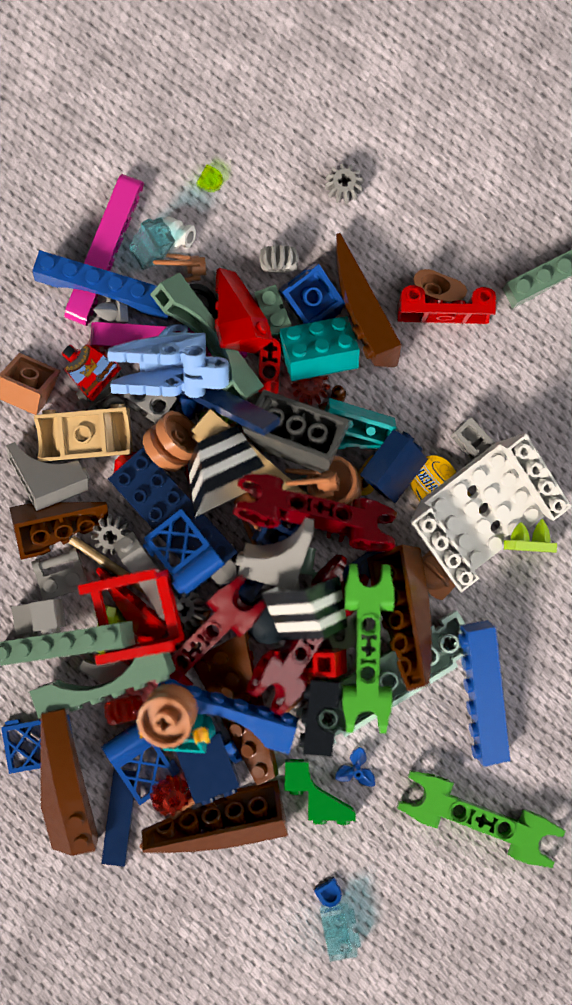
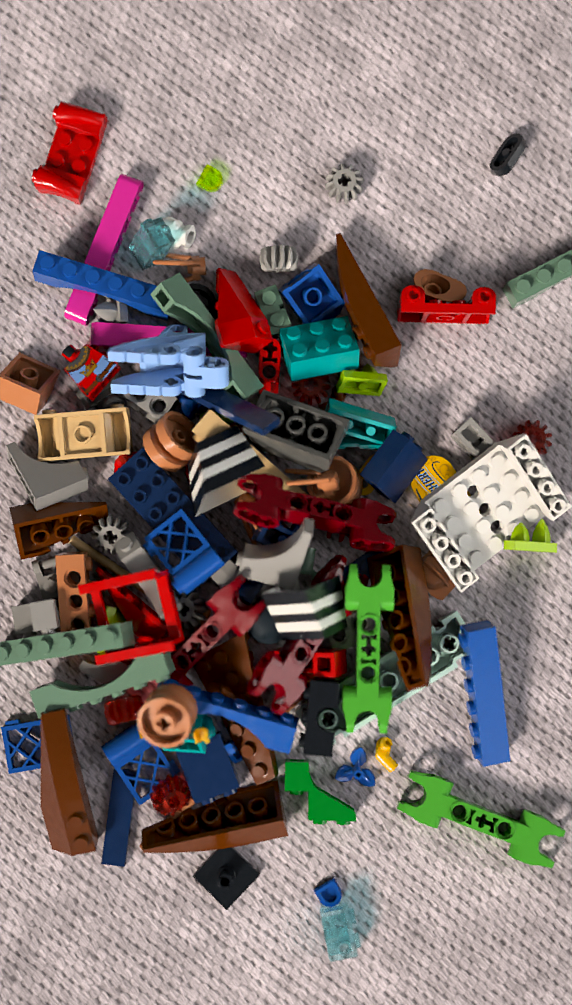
none -> red piece [32,101,108,205]
none -> nougat brick [55,551,96,632]
none -> black tile [193,847,260,910]
none -> lime tile [336,363,388,396]
none -> yellow arm [375,737,398,773]
none -> black plate [490,133,526,176]
none -> clear red gear [512,420,552,455]

